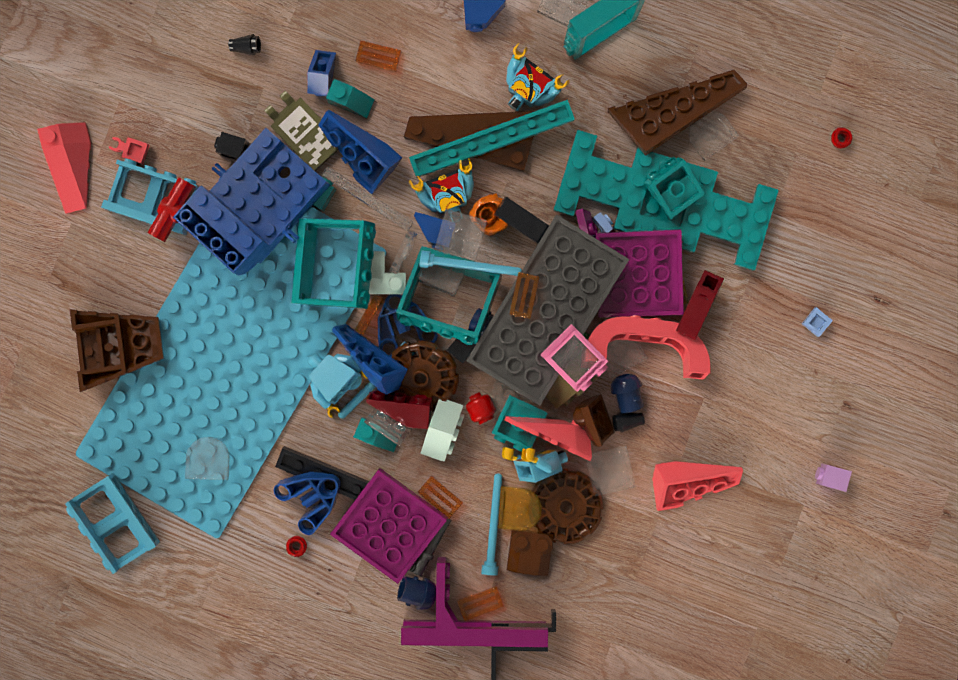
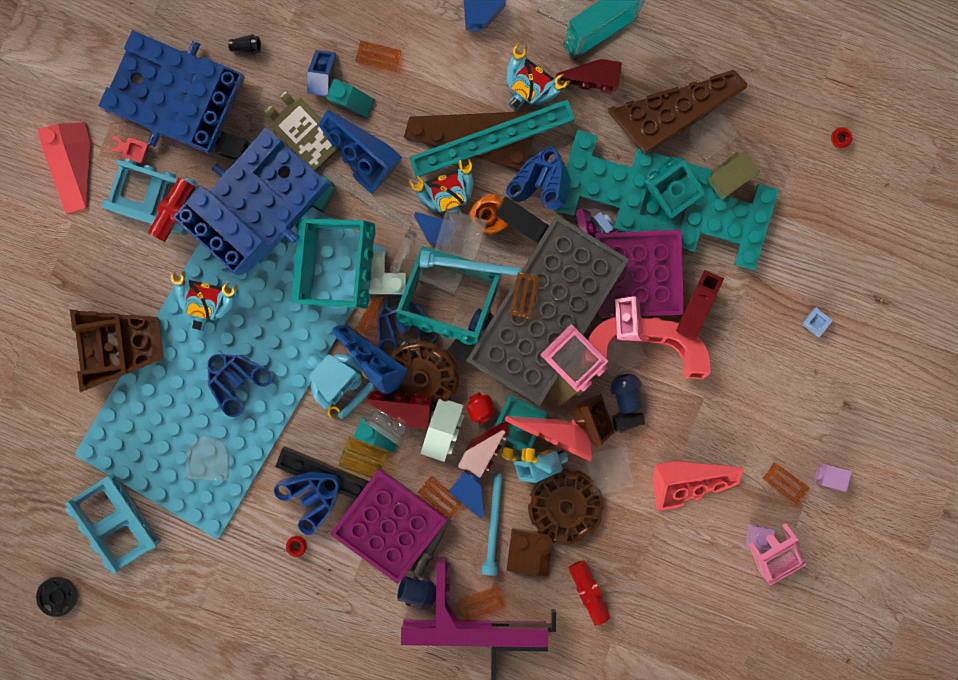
clear yellow tile [498,486,542,531] -> none
none -> black wheel [36,577,77,617]
none -> blue piece [98,30,245,155]
none -> torso [171,270,238,331]
none -> blue connector [208,354,274,417]
none -> clear yellow panel [339,436,389,478]
none -> blue slope [449,471,484,519]
none -> slope [458,421,510,478]
none -> blue connector [506,147,570,210]
none -> dark red slope [555,59,622,93]
none -> red piece [568,560,611,626]
none -> bright pink slope [615,296,642,341]
none -> olive brick [707,151,760,200]
none -> lavender brick [745,524,775,551]
none -> bright pink window [749,523,806,586]
none -> clear orange tile [762,462,810,504]

